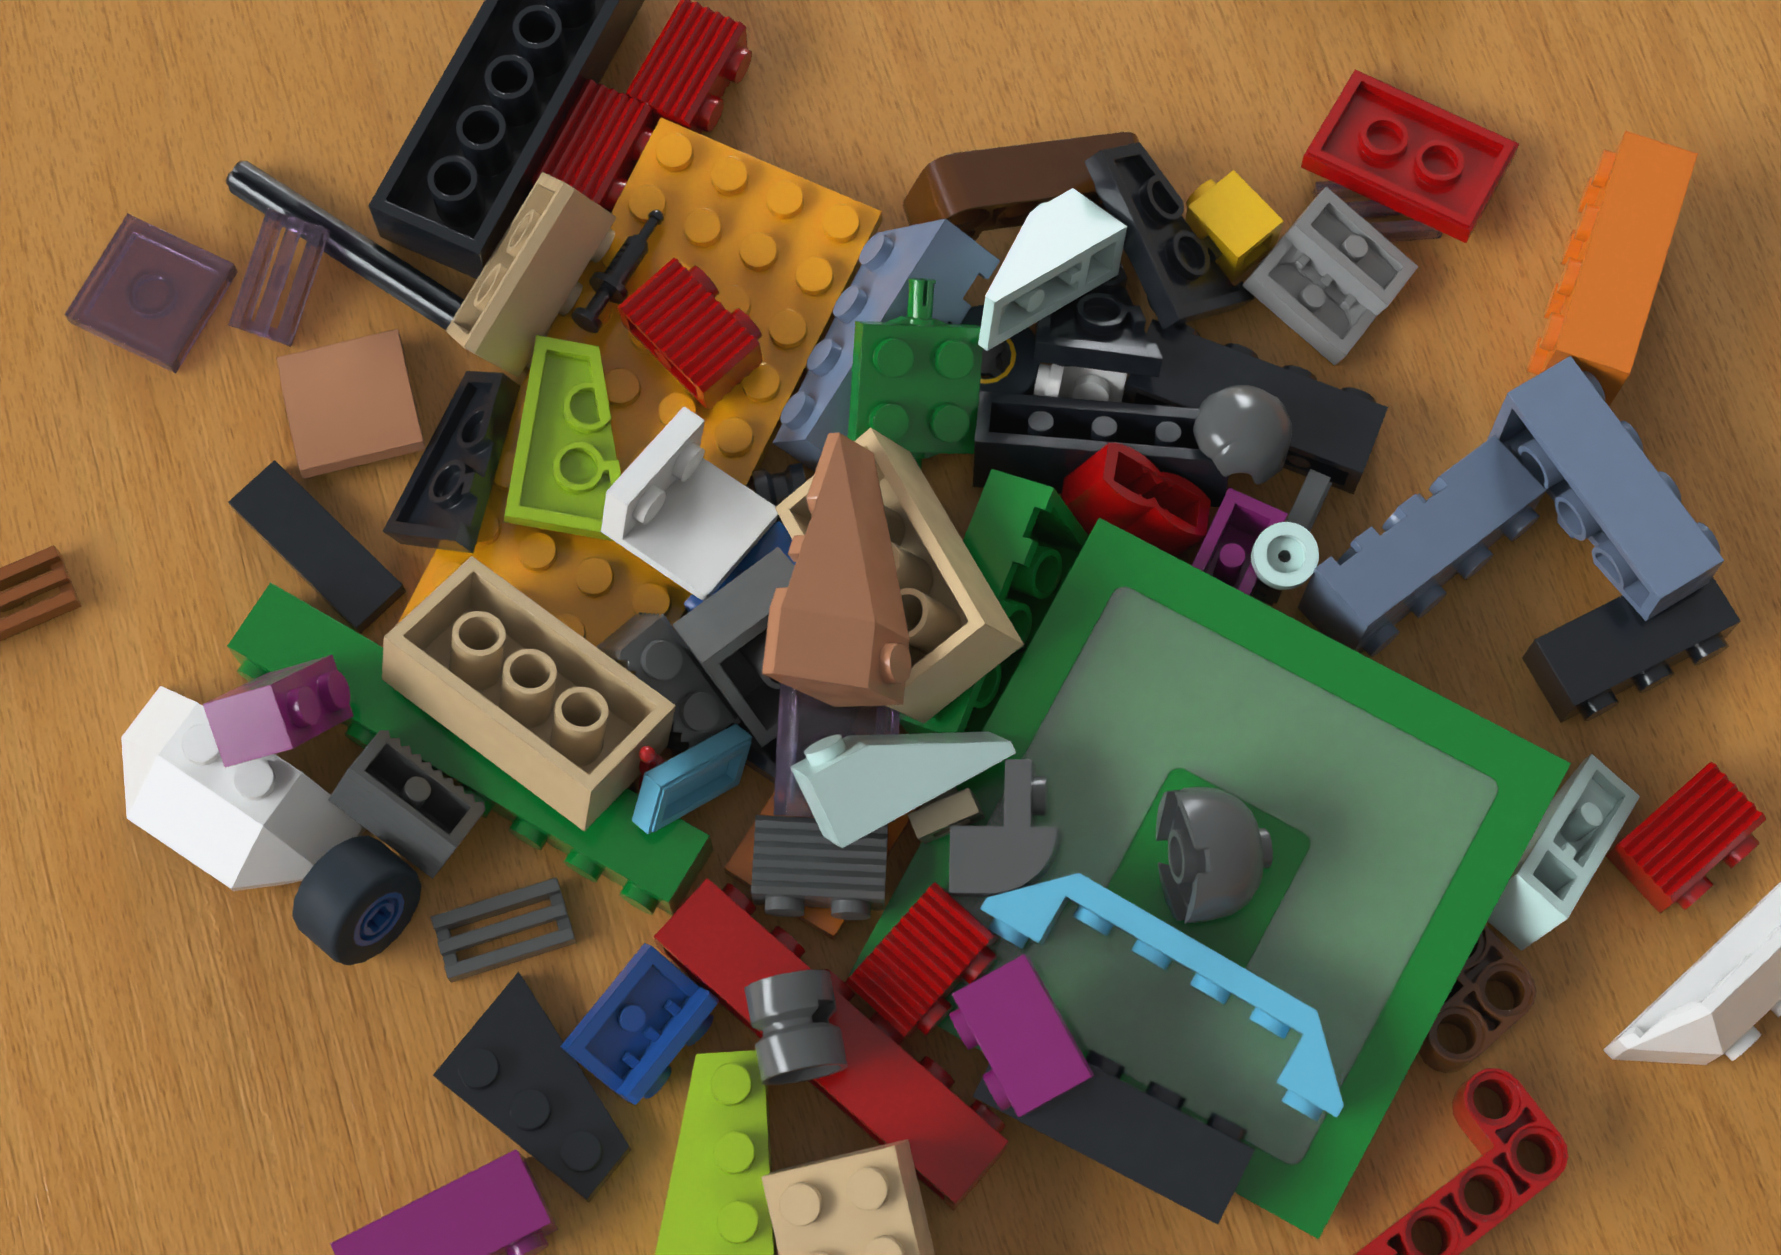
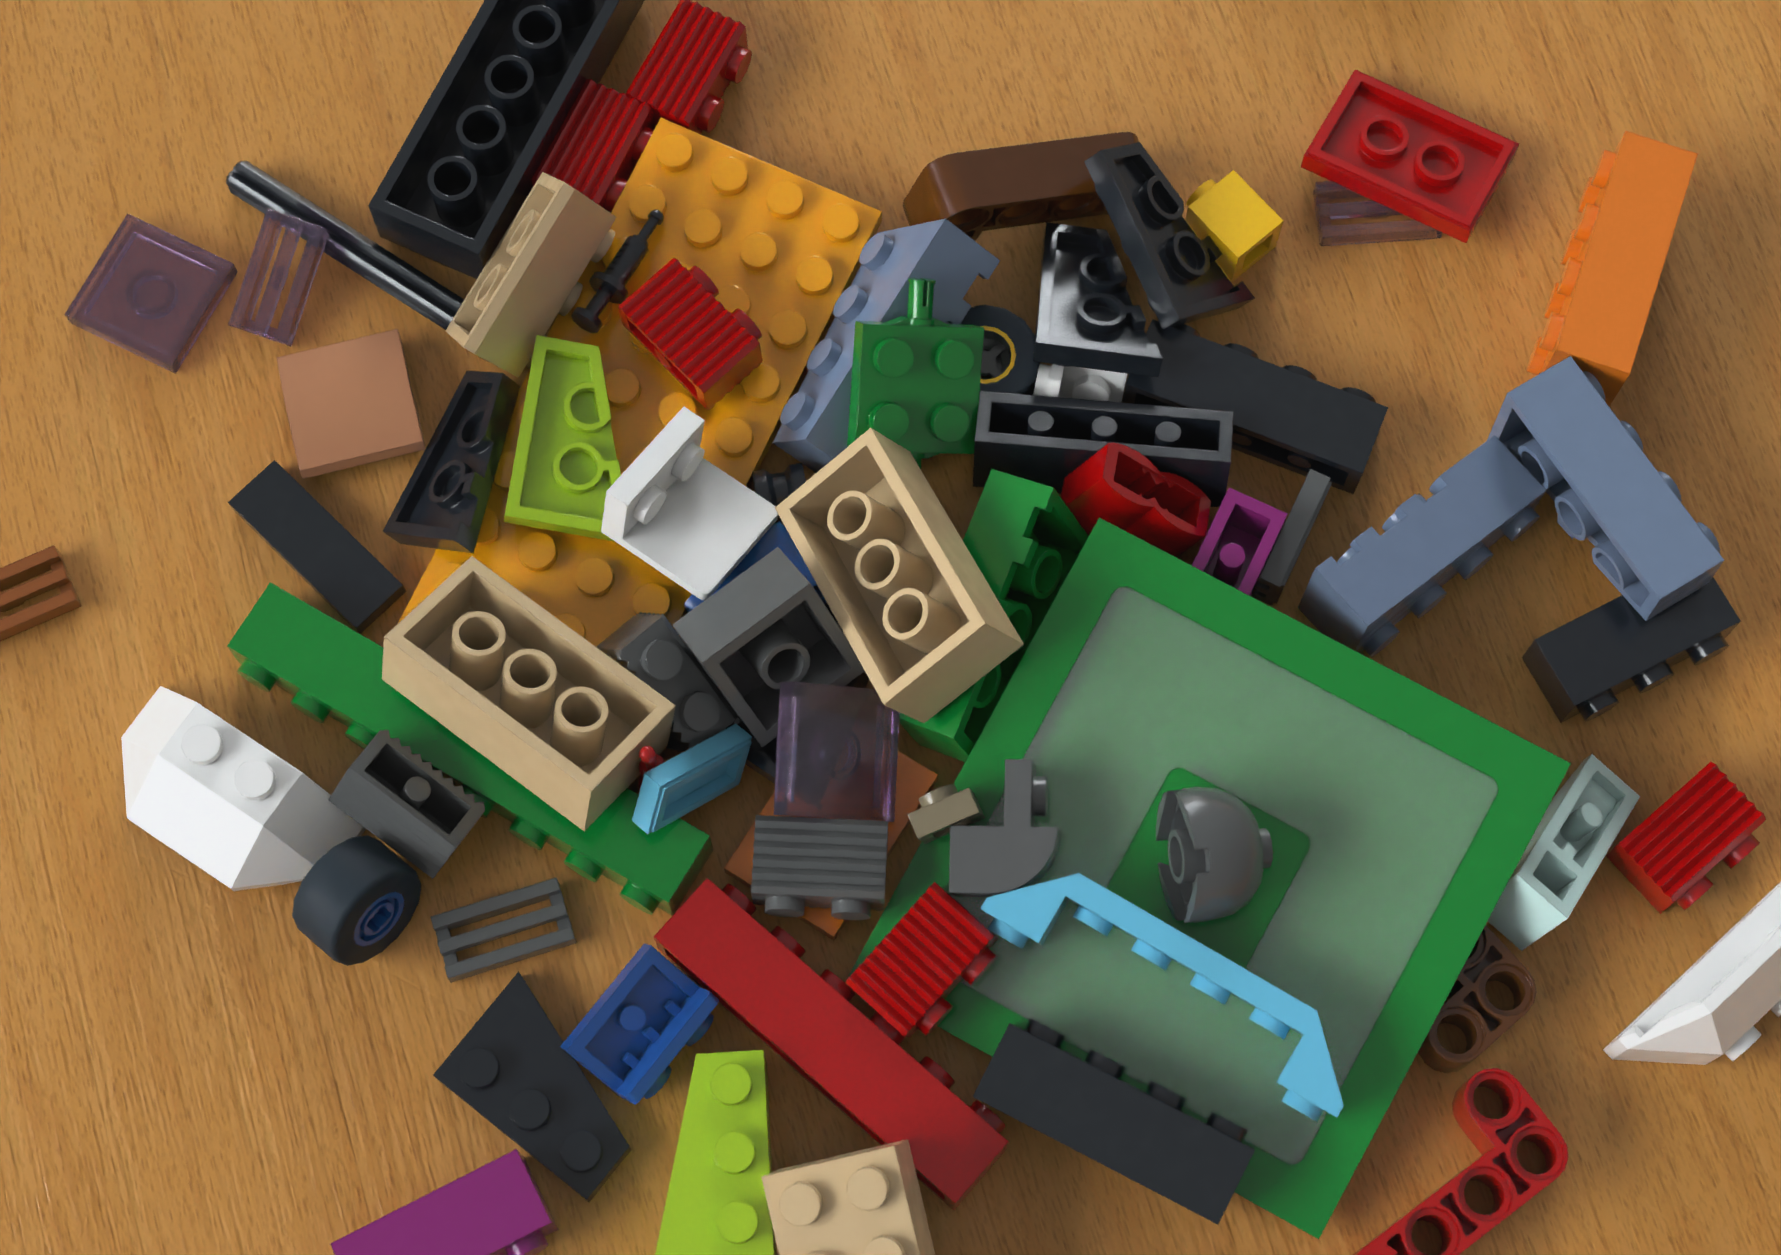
brick [202,655,353,767] -> none
dark grey wheel [744,970,848,1085] -> none
nougat wedge [762,433,911,707] -> none
light aqua slope [790,732,1016,848] -> none
magenta brick [949,954,1095,1117] -> none
light aqua slope [978,188,1127,351] -> none
dark grey hair [1193,385,1292,484] -> none
light grey slope [1242,187,1418,366] -> none
light aqua tile [1251,522,1319,590] -> none

